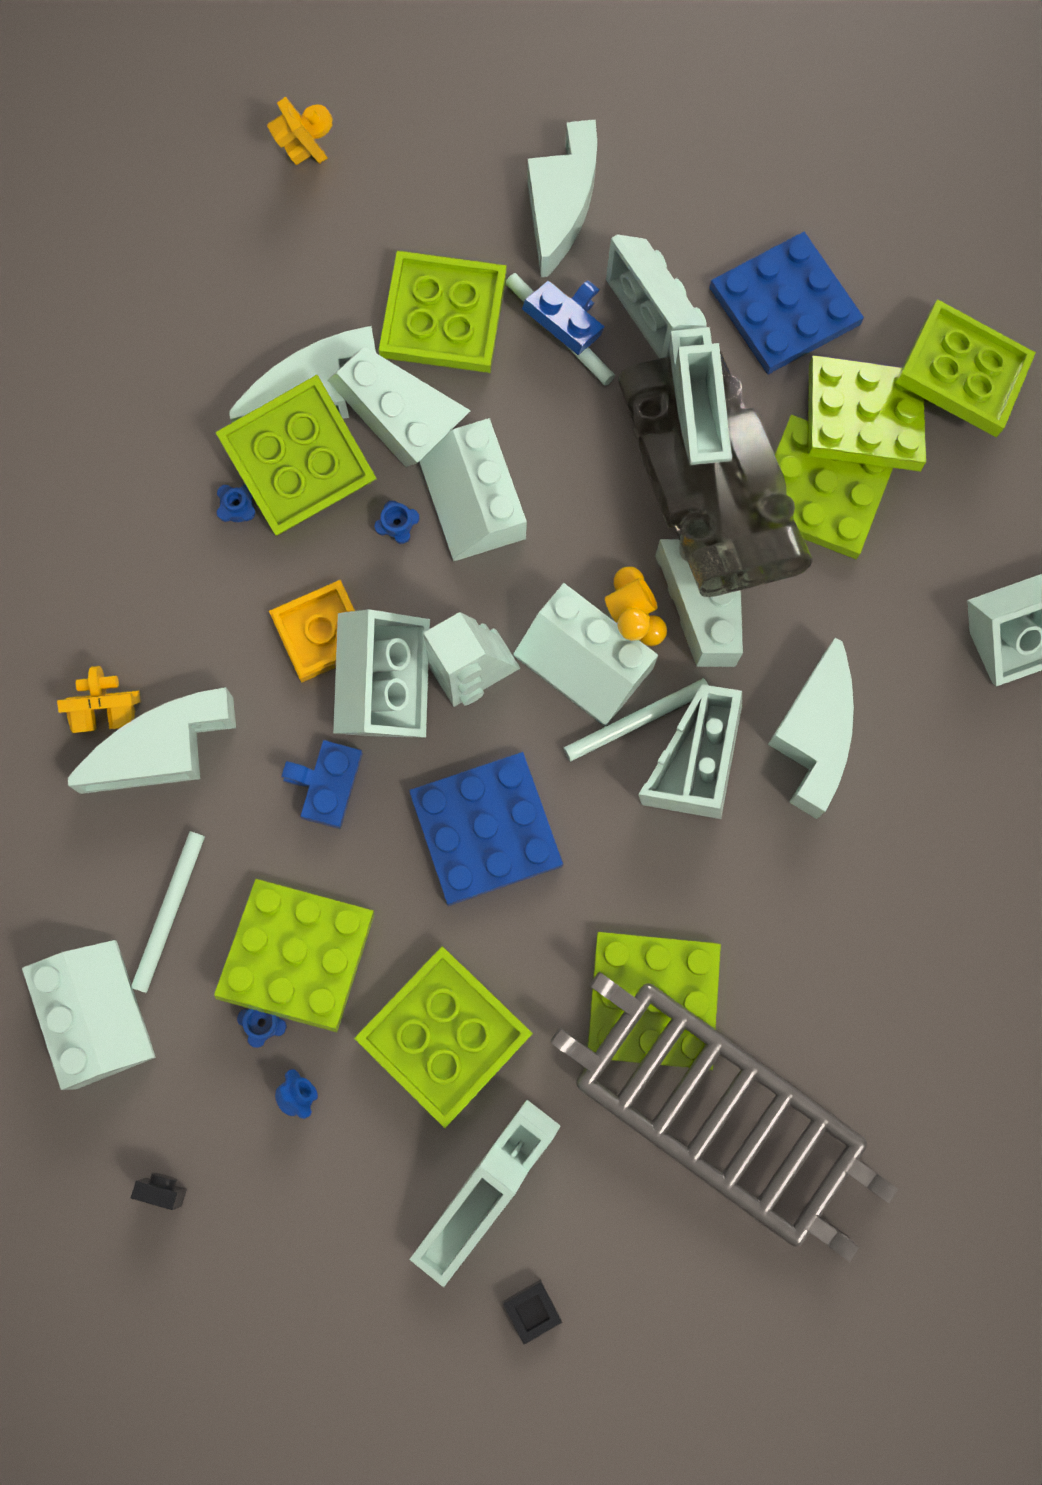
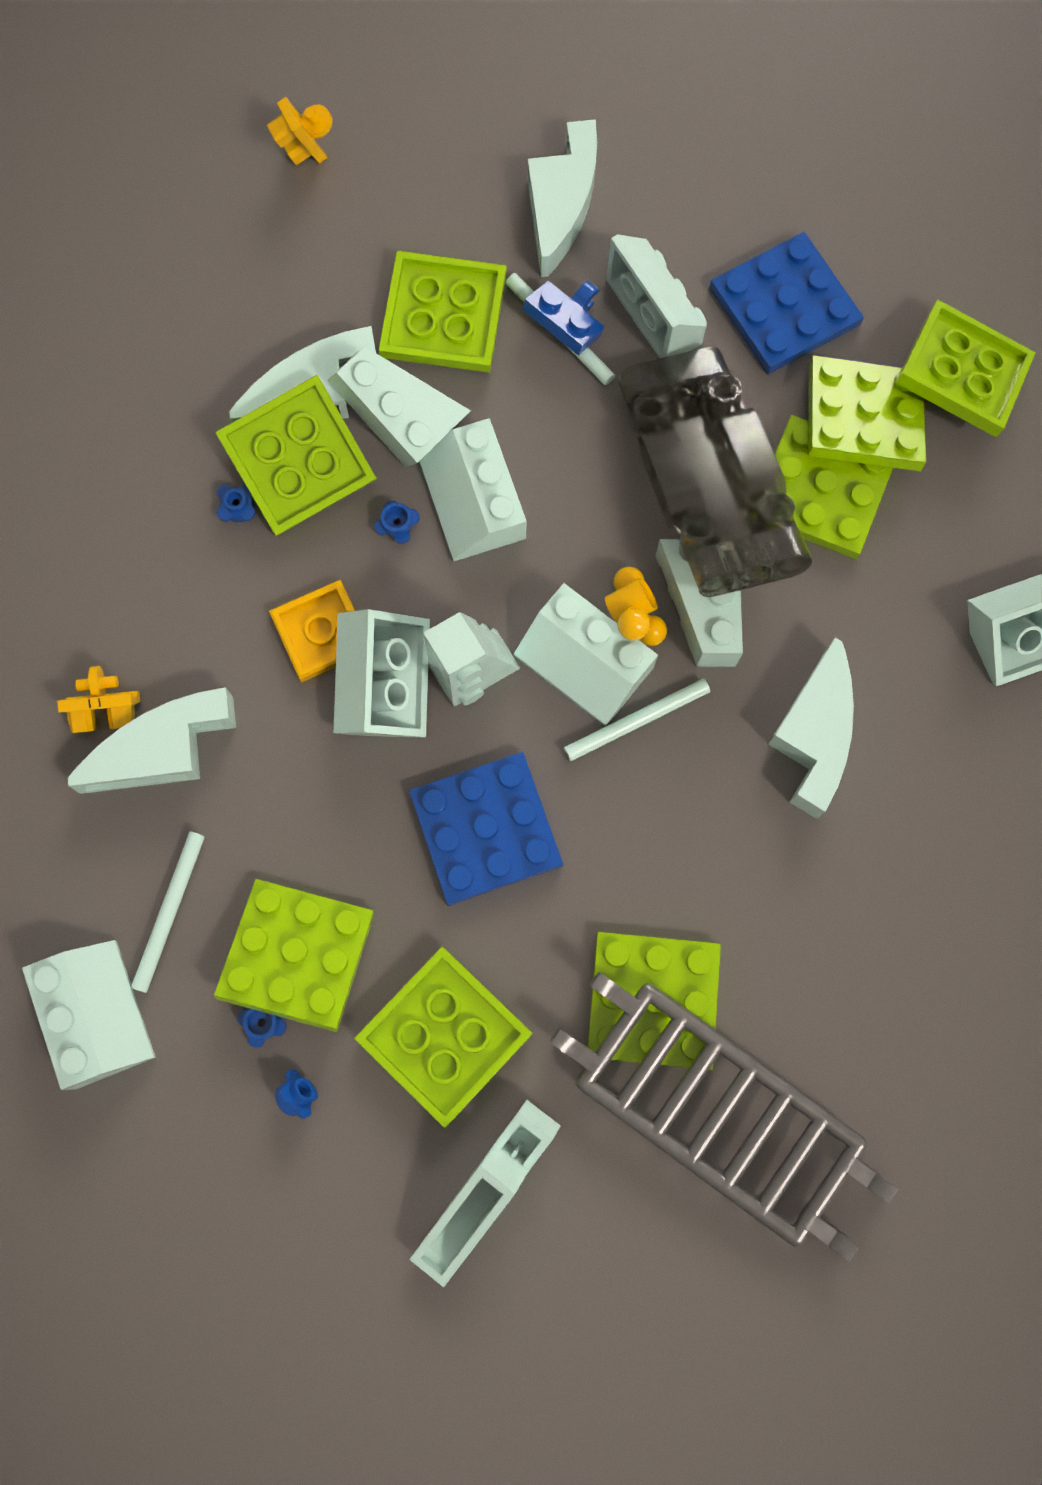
black plate [130,1173,187,1210] -> none
blue plate [281,740,363,829] -> none
black tile [503,1280,562,1345] -> none
light aqua wedge [639,684,742,819] -> none
light aqua slope [669,327,732,465] -> none

